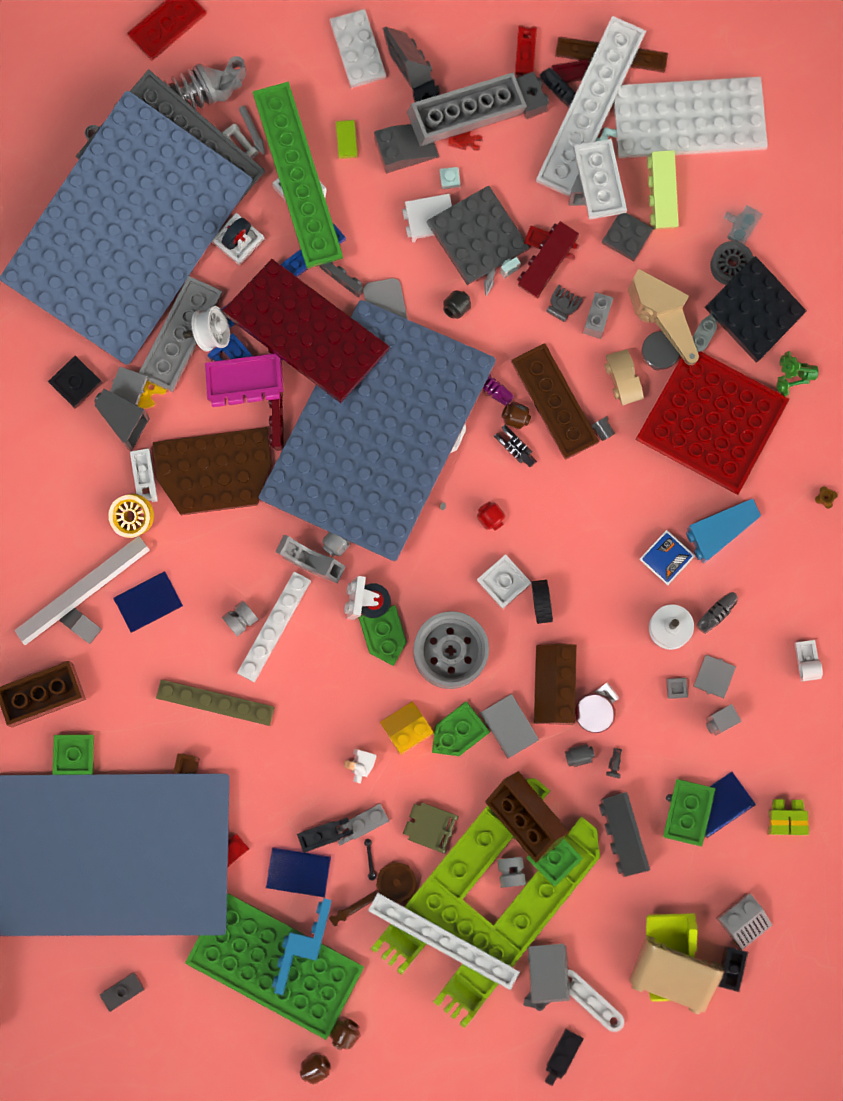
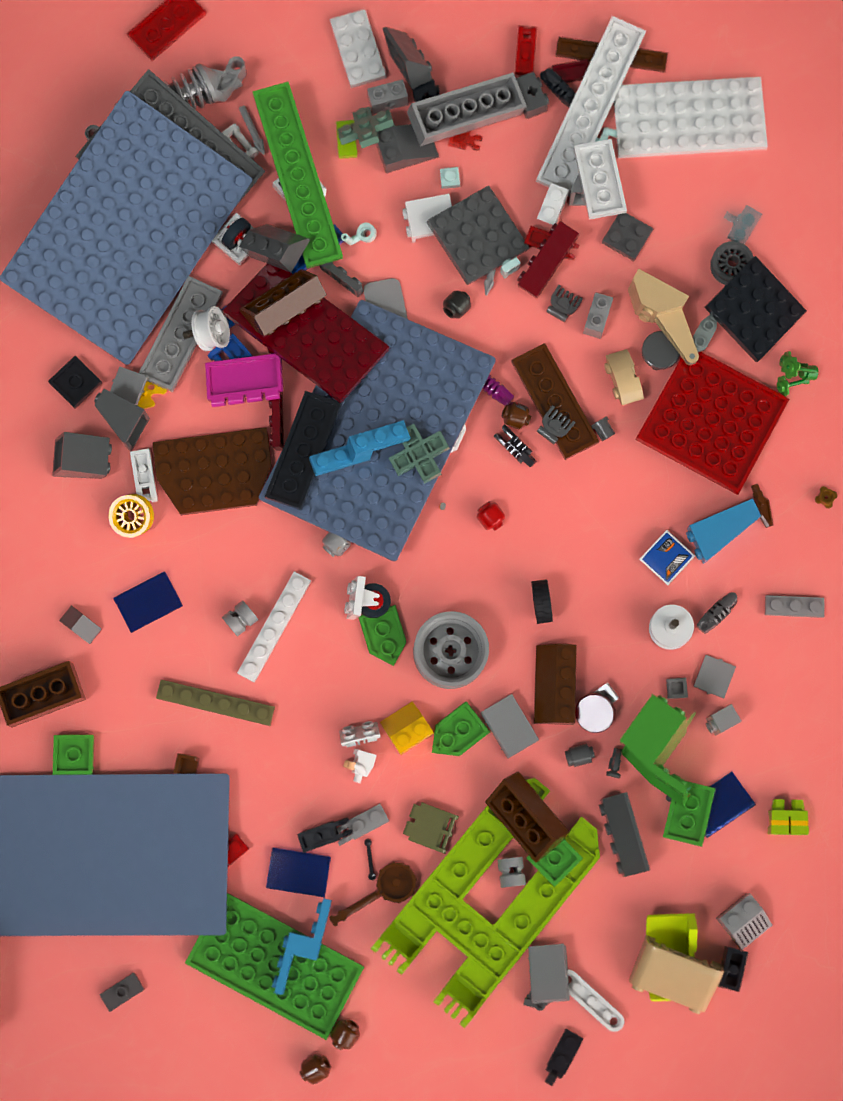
white tile [14,536,150,645] -> none
light grey arch [275,535,346,584] -> none
white plate [368,893,520,990] -> none
white plate [477,554,531,609] -> none
yellowish green wedge [647,150,679,230] -> none
white plate [794,640,823,682] -> none
none -> dark grey slope [52,432,112,479]
none -> dark grey slope [239,224,310,272]
none -> slope [239,269,327,336]
none -> black plate [265,391,342,511]
none -> dark azure bracket [309,420,410,476]
none -> sand green plate [337,106,394,148]
none -> white hinge [339,721,381,748]
none -> light aqua plate [341,223,377,245]
none -> light grey brick [367,79,408,114]
none -> sand green plate [389,424,450,484]
none -> white brick [537,183,570,225]
none -> dark grey piece [537,405,575,444]
none -> bright green piece [620,694,696,806]
none -> reddish brown piece [751,484,774,528]
none -> light grey plate [765,595,825,618]

